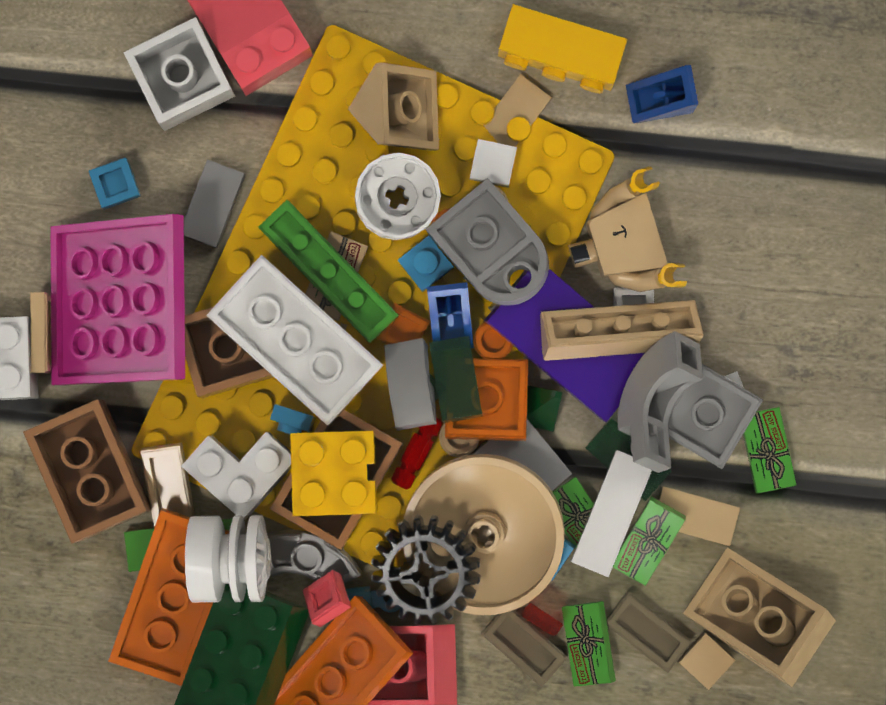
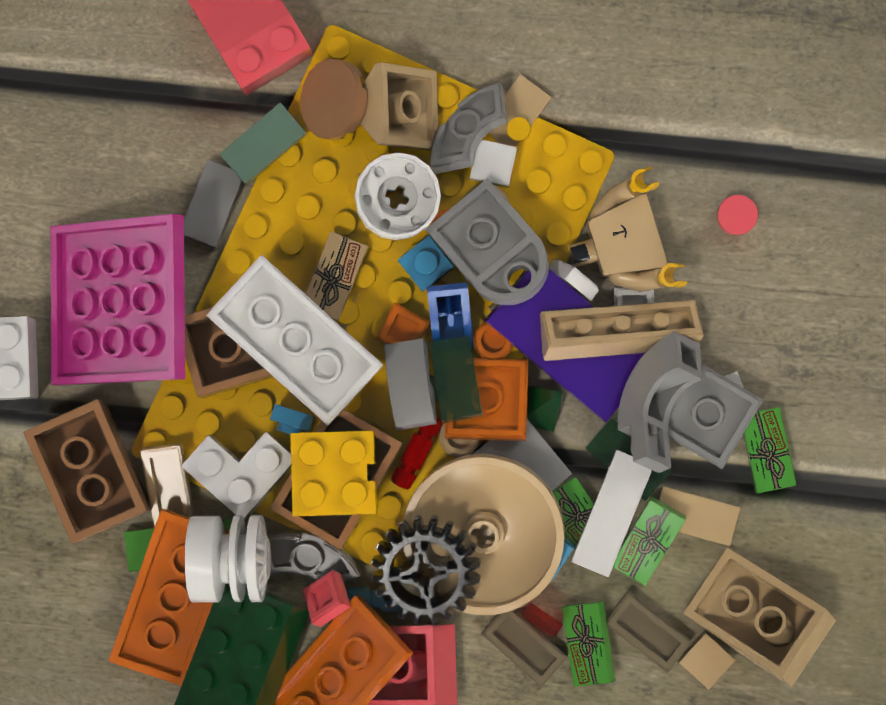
tan tile [30,292,51,374] -> none
dark azure plate [89,157,141,210] -> none
white brick [123,17,235,131] -> none
bright green tile [258,200,399,344] -> none
yellow brick [498,4,627,94] -> none
blue slope [626,65,699,123] -> none
none -> sand green tile [220,103,307,186]
none -> medium nougat tile [300,59,367,140]
none -> light grey tile [430,82,508,174]
none -> white tile [549,259,599,301]
none -> coral tile [717,195,758,236]

